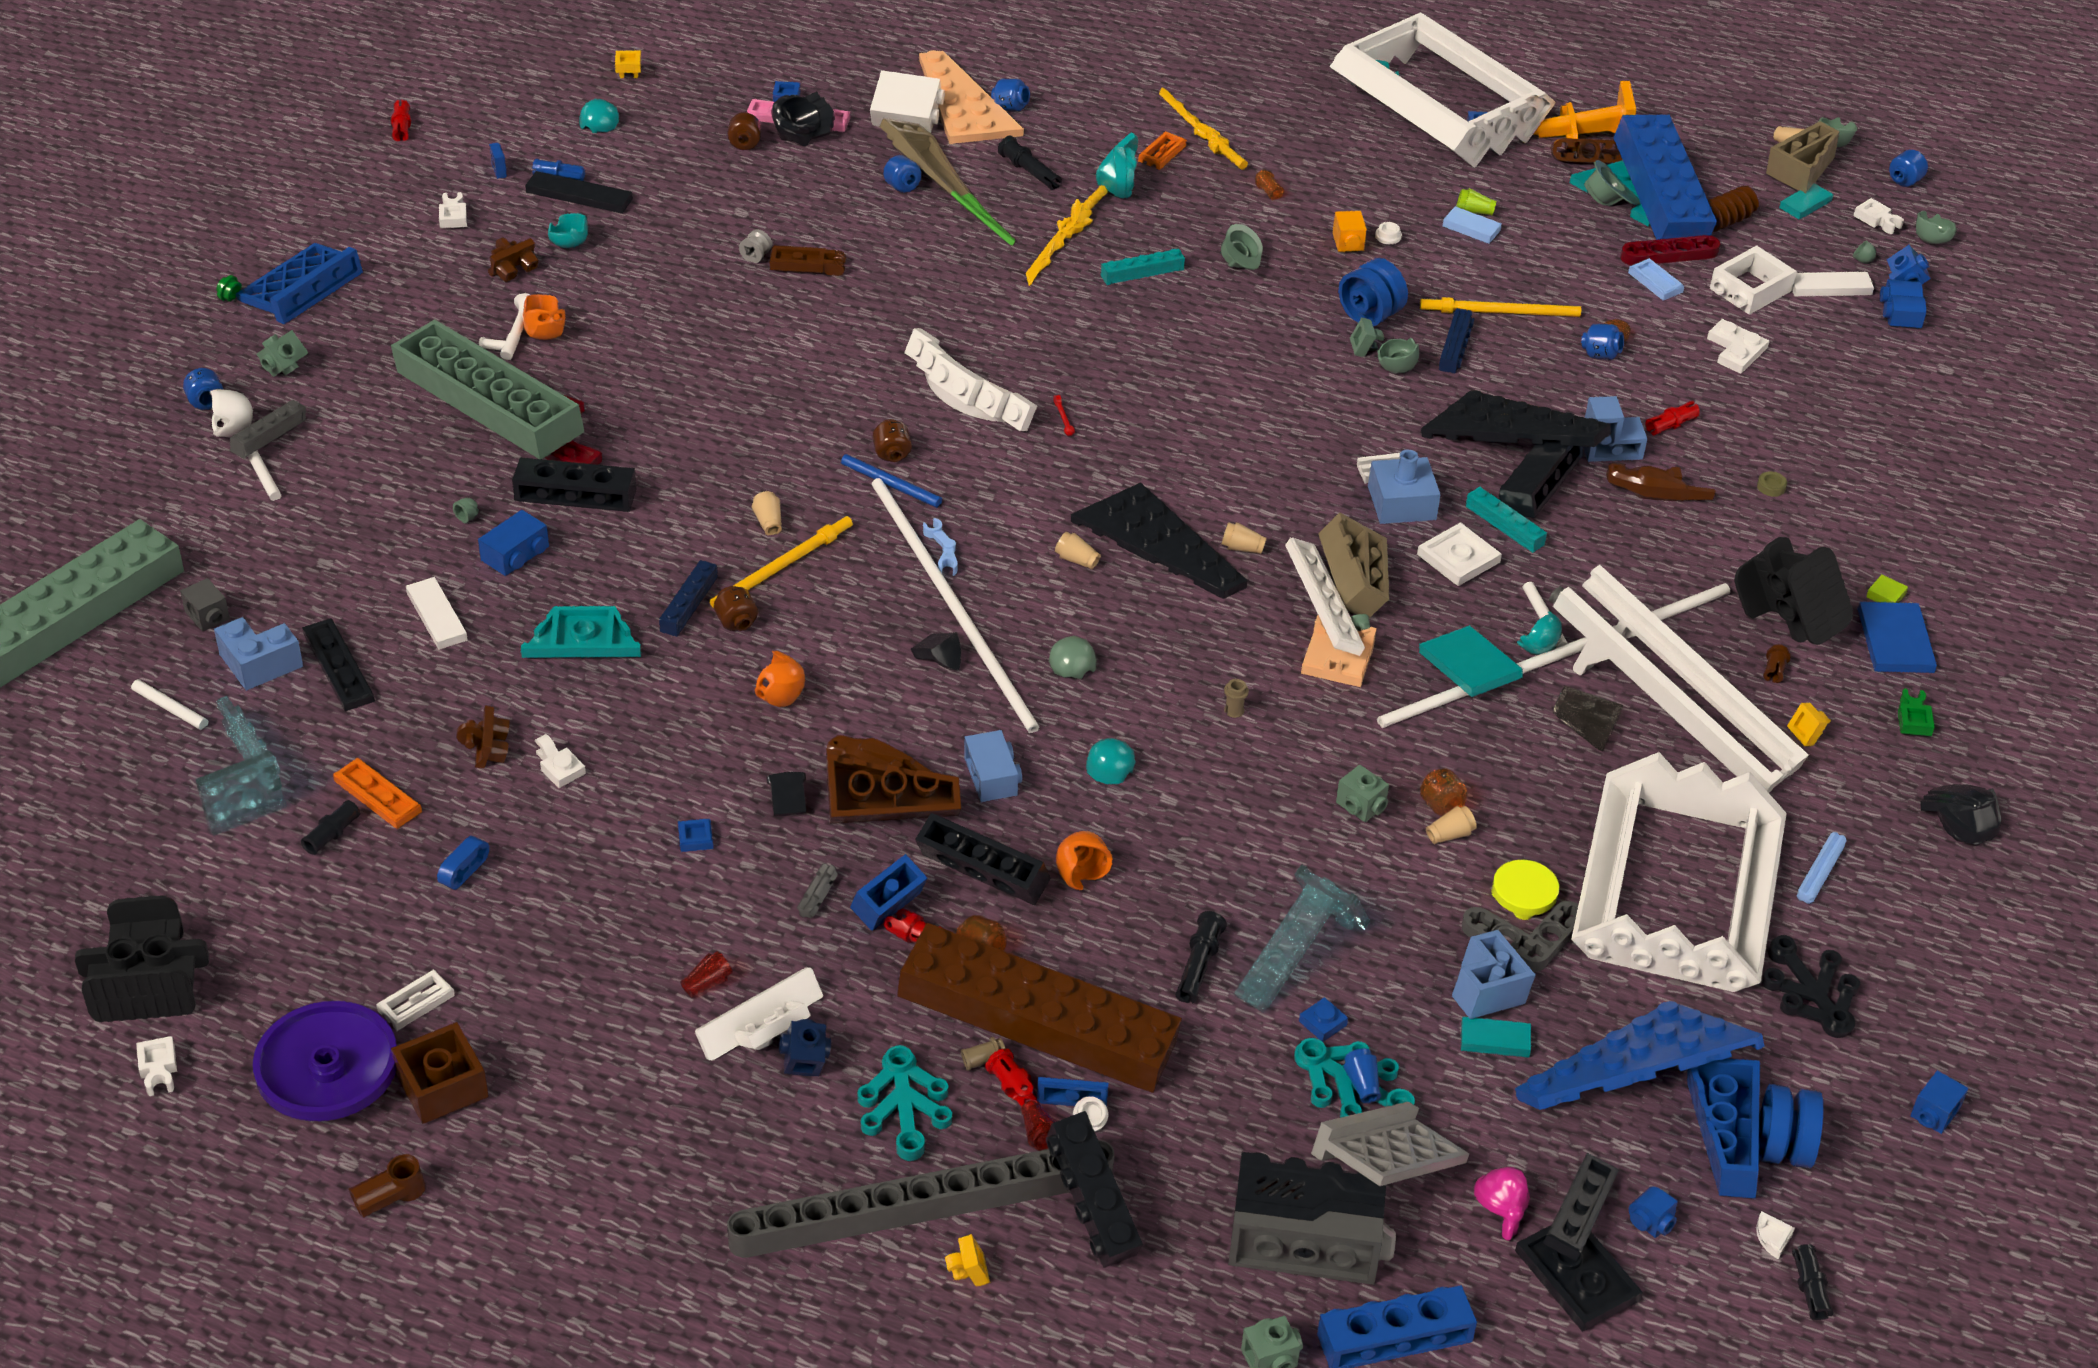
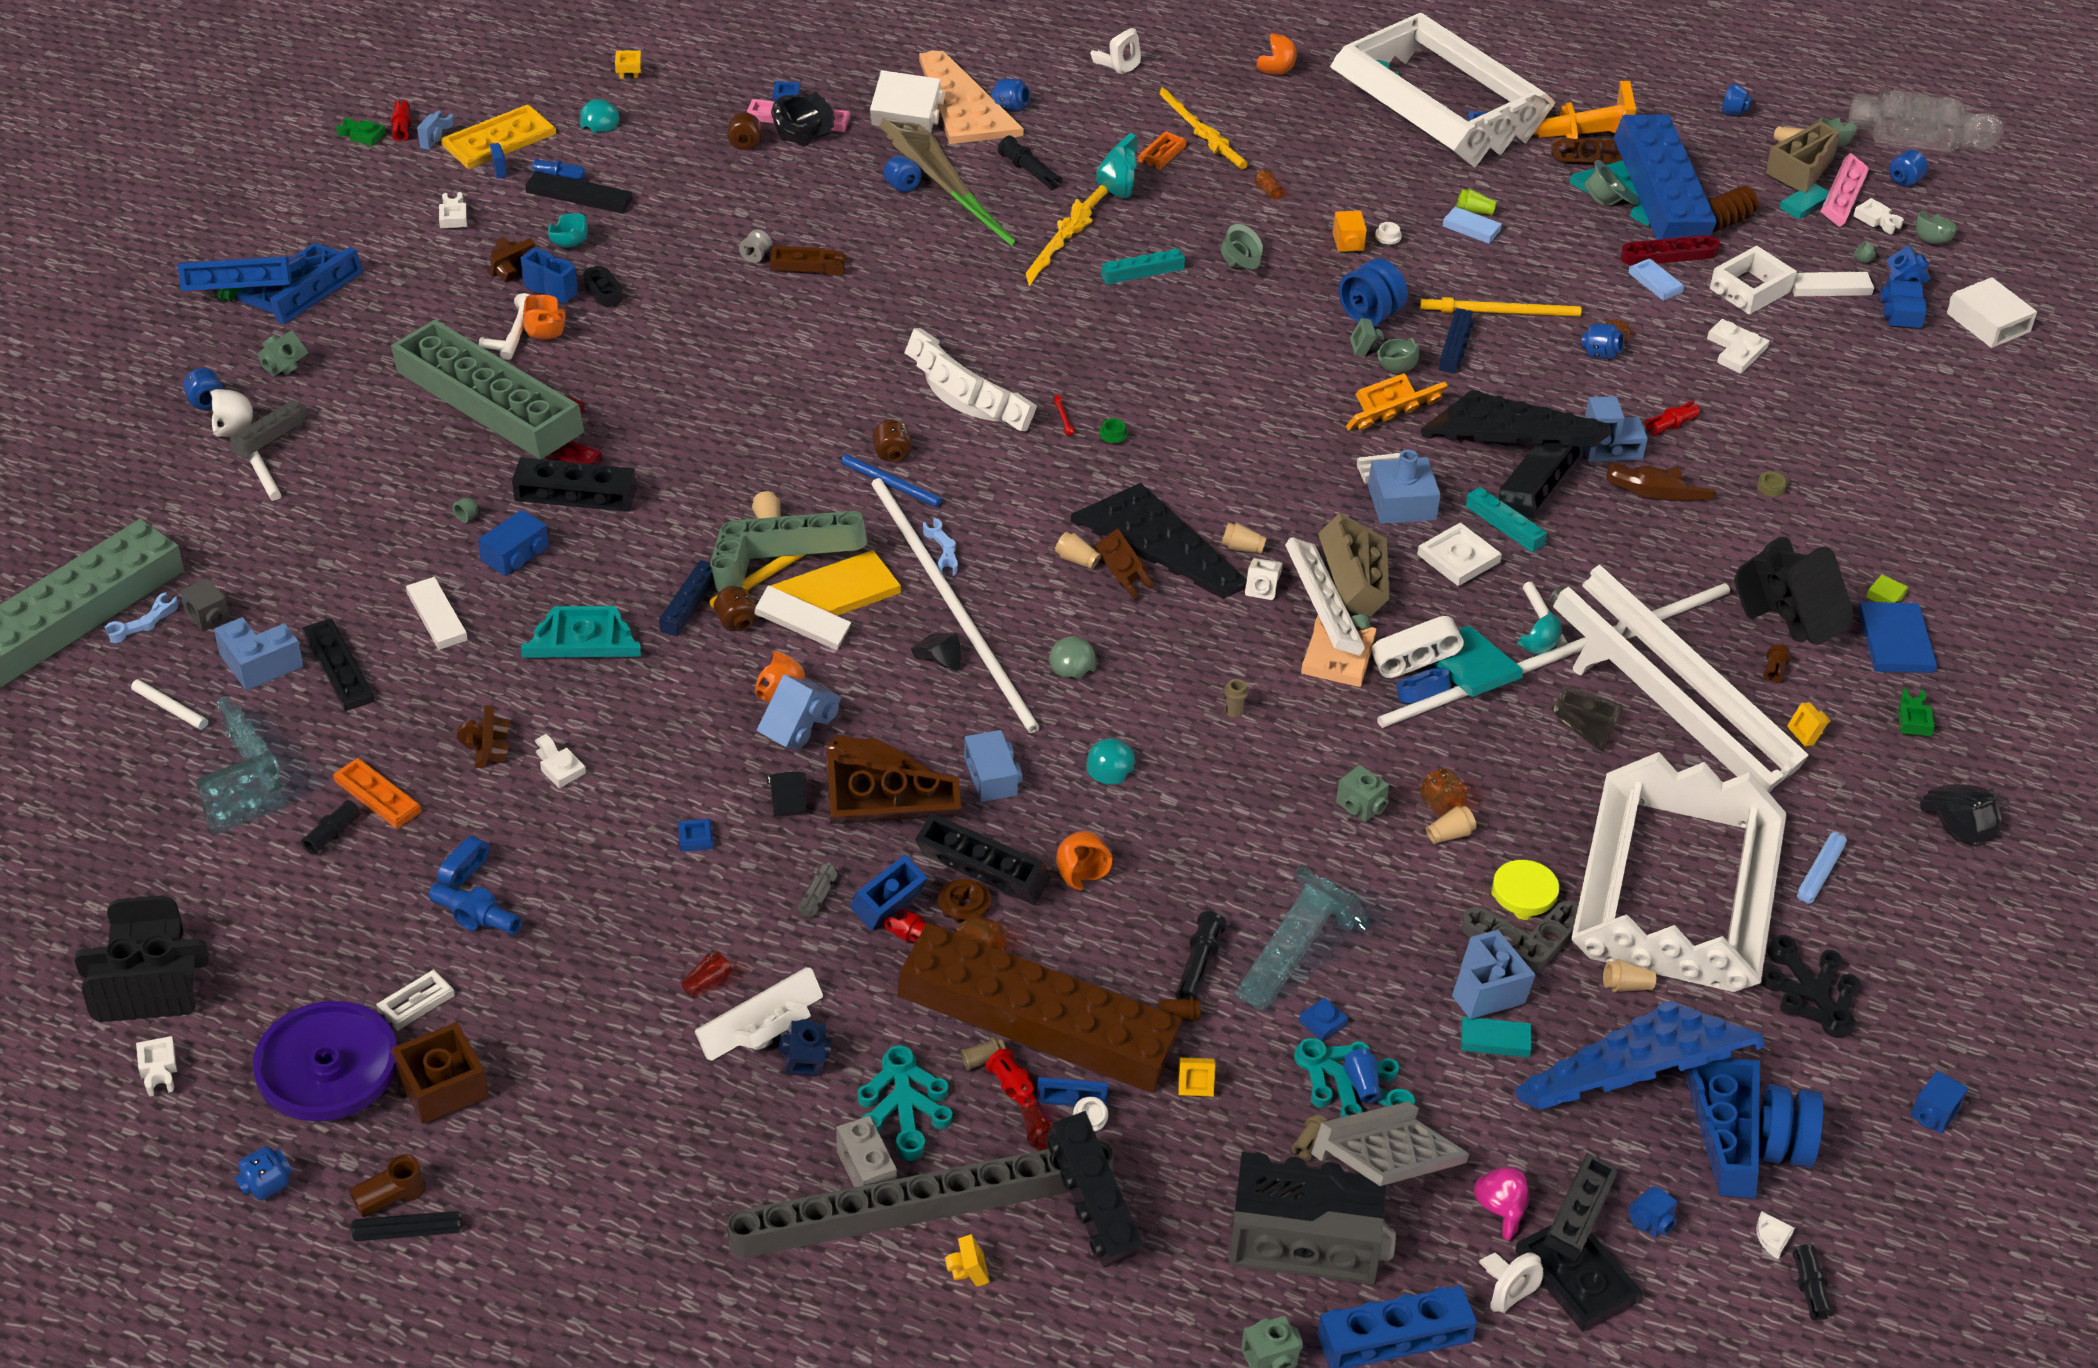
none -> light blue piece [105,592,178,643]
none -> blue fence [177,255,306,291]
none -> blue head [234,1146,293,1201]
none -> green plate [336,118,386,146]
none -> black axle [351,1211,463,1241]
none -> medium blue plate [417,111,454,150]
none -> blue pin [429,882,522,936]
none -> yellow tile [441,104,556,169]
none -> blue brick [521,248,578,303]
none -> black plate [583,266,623,306]
none -> sand green beam [710,511,868,592]
none -> white tile [754,585,851,650]
none -> medium blue brick [756,674,842,750]
none -> yellow tile [766,550,901,616]
none -> light grey brick [836,1116,897,1188]
none -> reddish brown gear [938,879,991,924]
none -> white piece [1090,28,1141,74]
none -> reddish brown hinge [1094,528,1154,600]
none -> green plate [1099,418,1128,443]
none -> reddish brown pin [1159,996,1200,1023]
none -> yellow tile [1178,1057,1215,1097]
none -> white bracket [1245,558,1283,600]
none -> orange helmet [1256,33,1297,75]
none -> dark tan pin [1291,1115,1328,1161]
none -> light orange bracket [1346,373,1448,431]
none -> white beam [1371,616,1464,678]
none -> blue beam [1396,668,1451,703]
none -> white piece [1479,1252,1543,1313]
none -> tan cone [1603,959,1656,992]
none -> blue cone [1722,83,1752,116]
none -> bright pink tile [1820,153,1869,227]
none -> clear brick [1848,90,2004,152]
none -> white brick [1947,277,2037,348]

